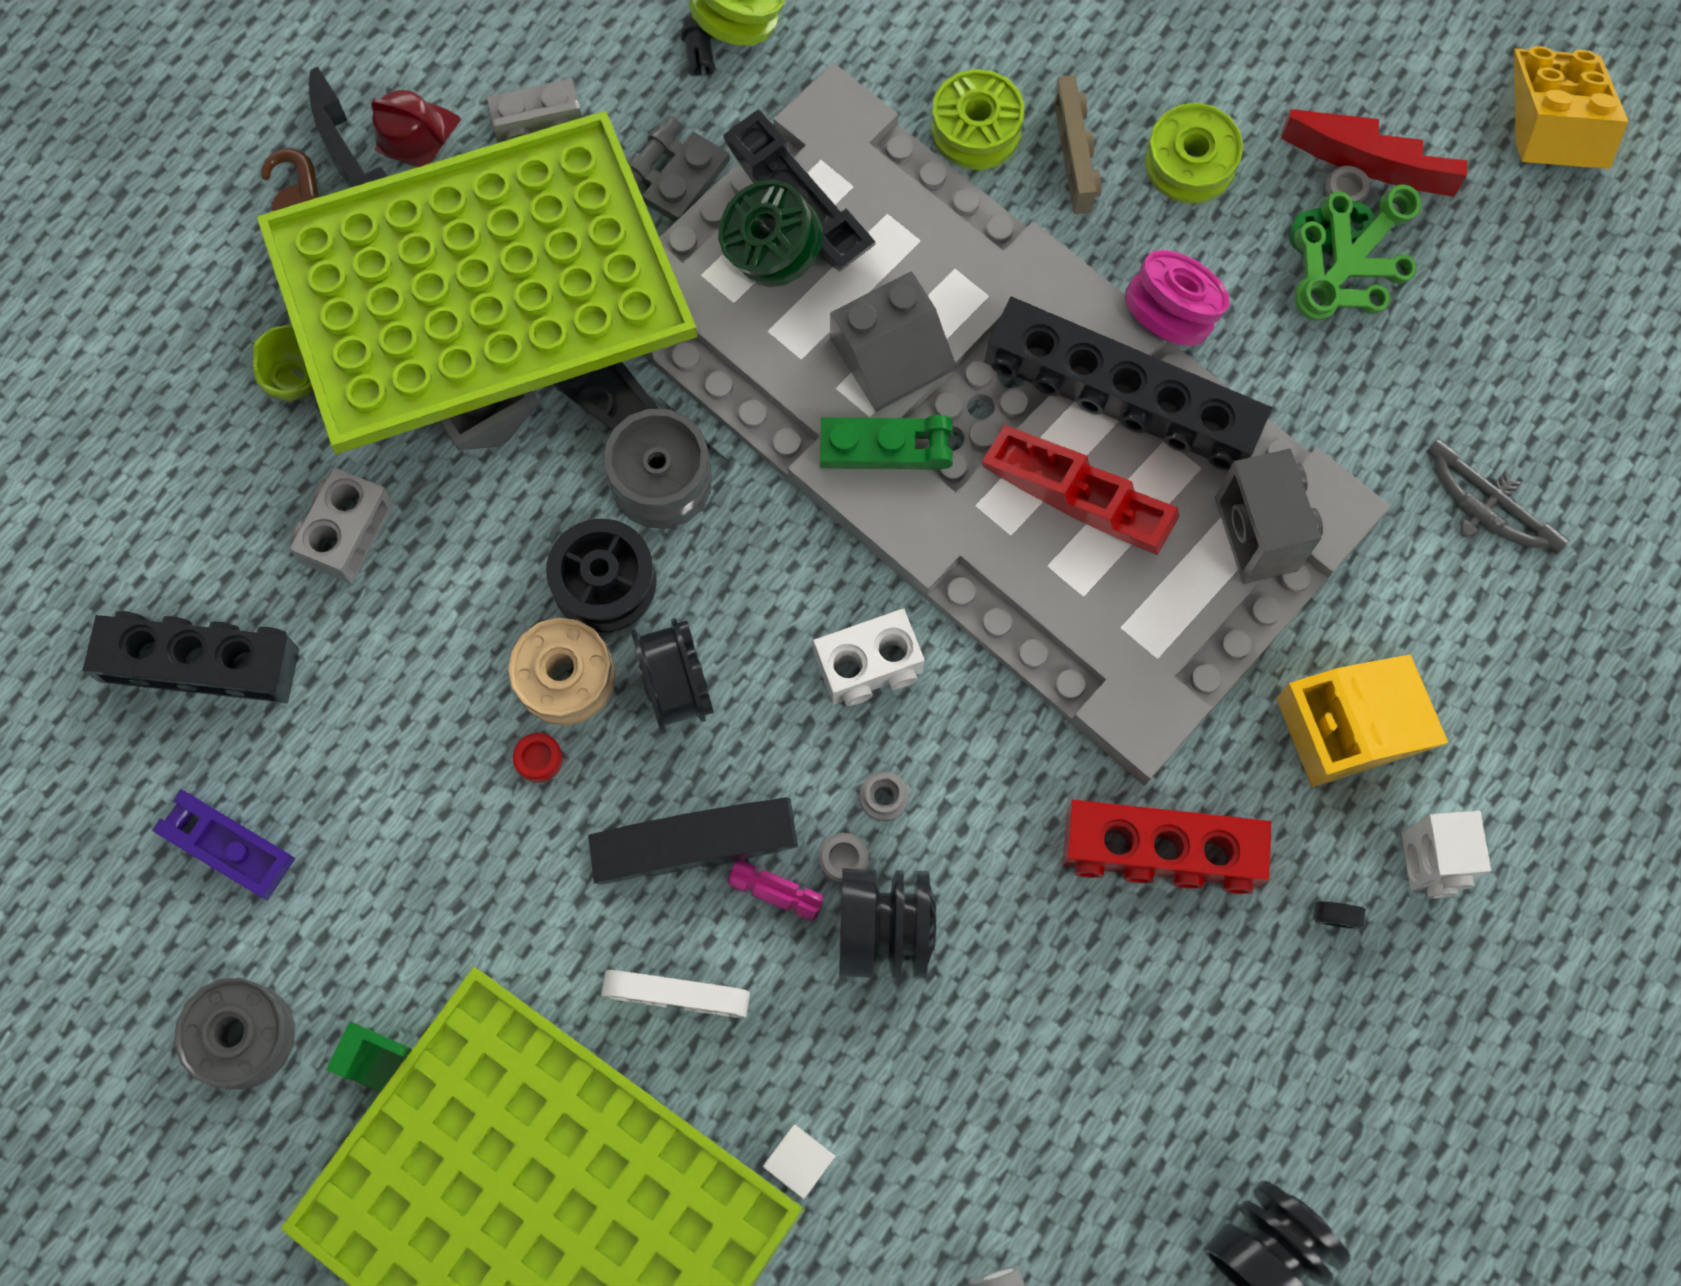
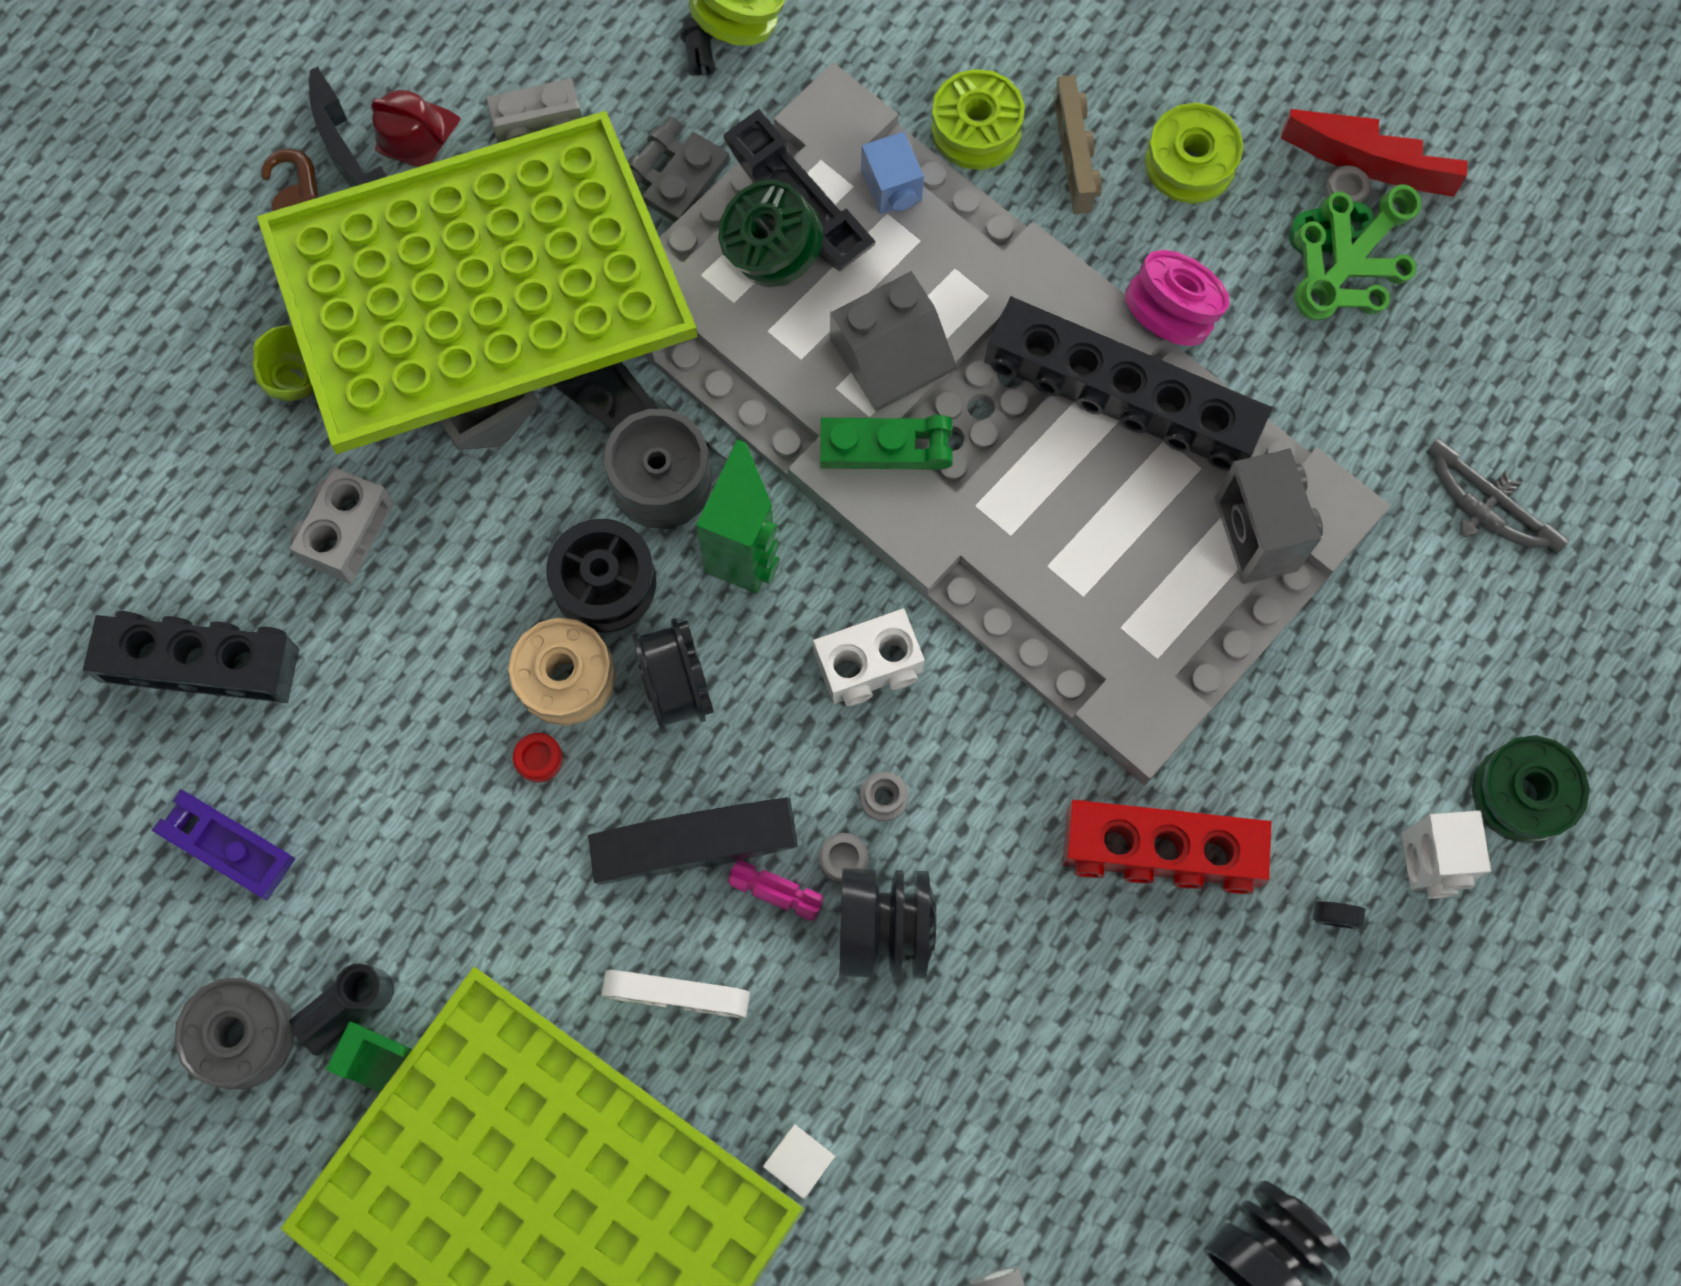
red slope [982,425,1180,555] -> none
yellow slope [1276,654,1449,788] -> none
yellow slope [1514,46,1629,169] -> none
none -> black piece [289,963,394,1056]
none -> green slope [696,439,780,594]
none -> medium blue brick [861,131,924,214]
none -> dark green wheel [1471,735,1590,844]

